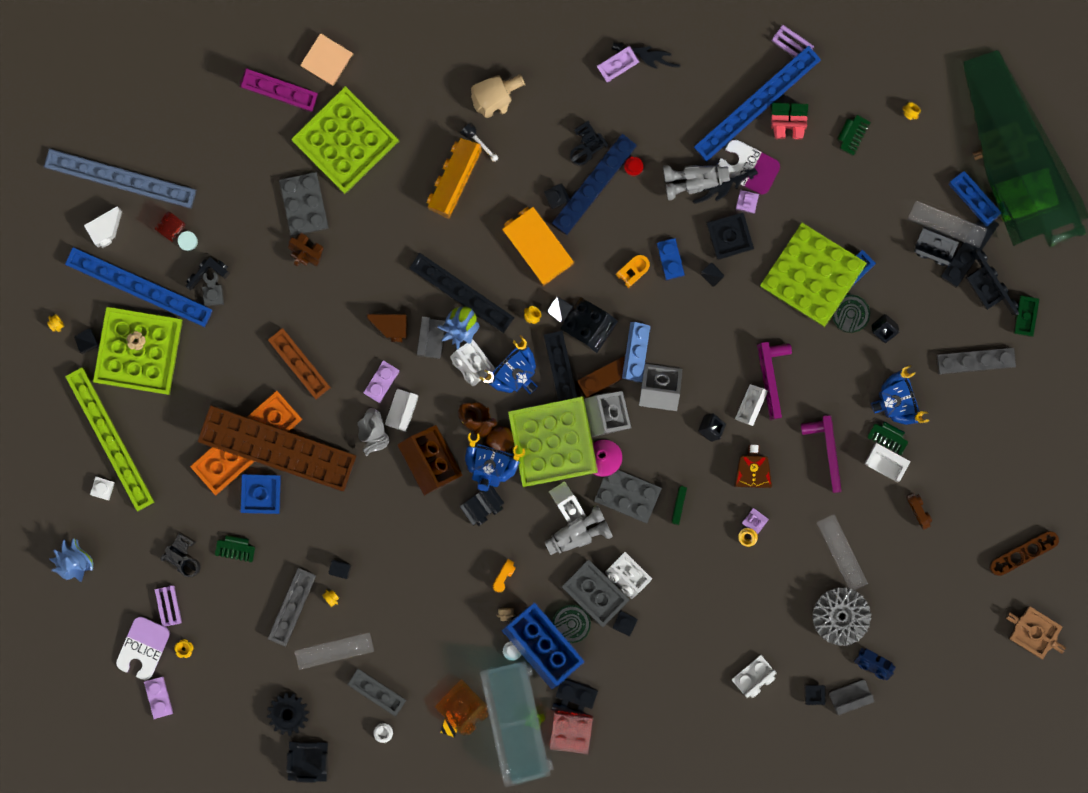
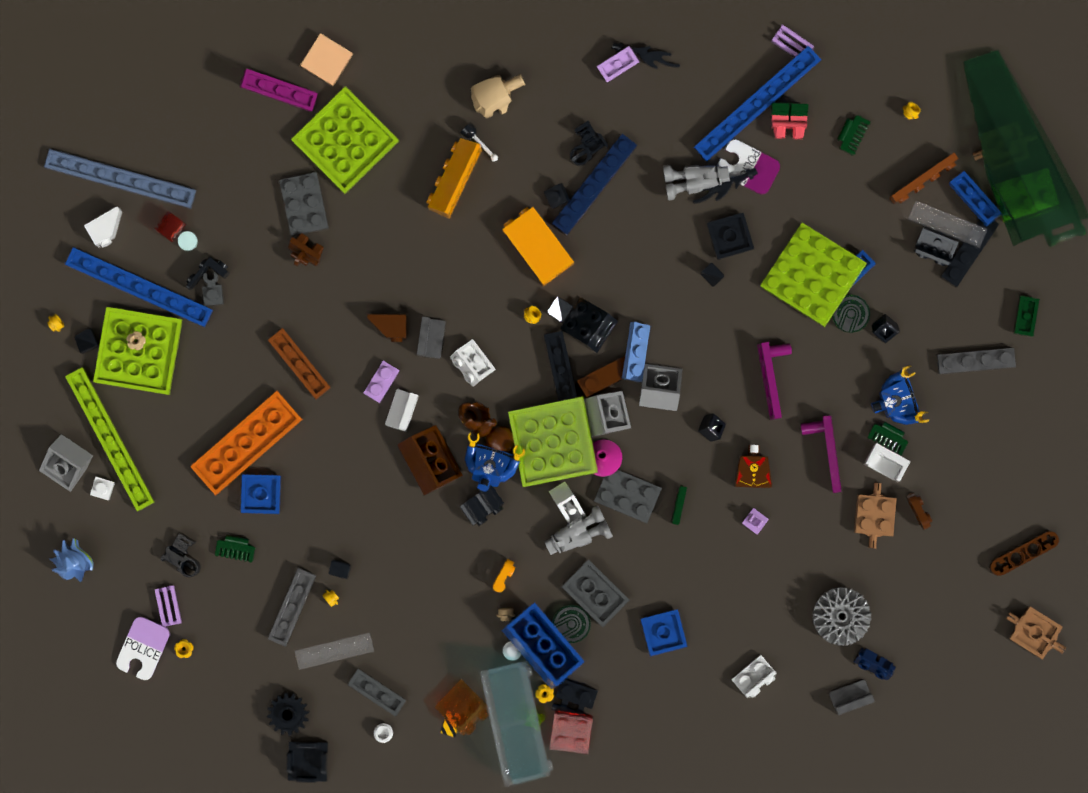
lavender plate [144,676,174,719] -> none
reddish brown plate [198,405,357,492] -> none
light grey hair [357,408,389,456] -> none
black plate [409,253,515,333] -> none
medium blue hair [438,307,480,350] -> none
blue torso [480,336,538,394] -> none
white bracket [605,552,652,599] -> none
black plate [613,611,638,637] -> none
light orange plate [615,255,650,289] -> none
red plate [624,157,643,176] -> none
blue plate [657,238,685,280] -> none
white plate [735,384,768,426] -> none
lavender tile [736,190,759,214] -> none
yellow plate [738,528,758,547] -> none
black plate [805,685,825,705] -> none
clear plate [817,514,868,590] -> none
black bracket [965,249,1019,315] -> none
none -> light grey slope [39,434,93,492]
none -> yellow plate [535,684,554,703]
none -> blue plate [641,609,688,656]
none -> medium nougat plate [854,483,897,548]
none -> dark orange plate [889,153,959,204]

